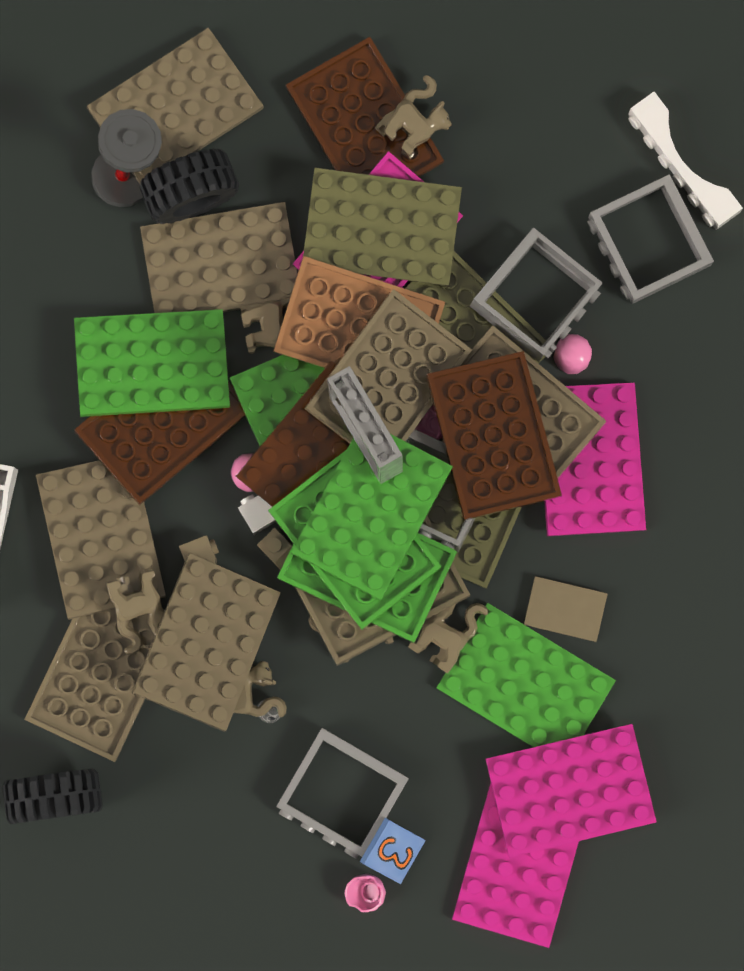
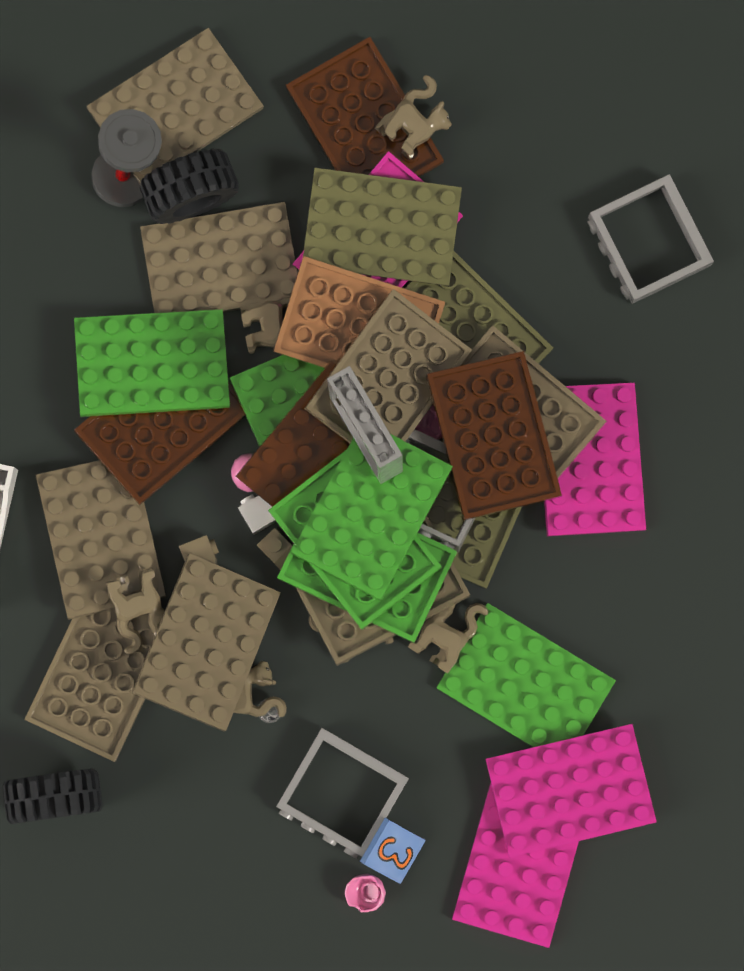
light grey window [470,228,602,362] -> none
dark tan tile [524,576,608,642] -> none
bright pink hair [554,334,592,374] -> none
white arch [628,92,743,230] -> none

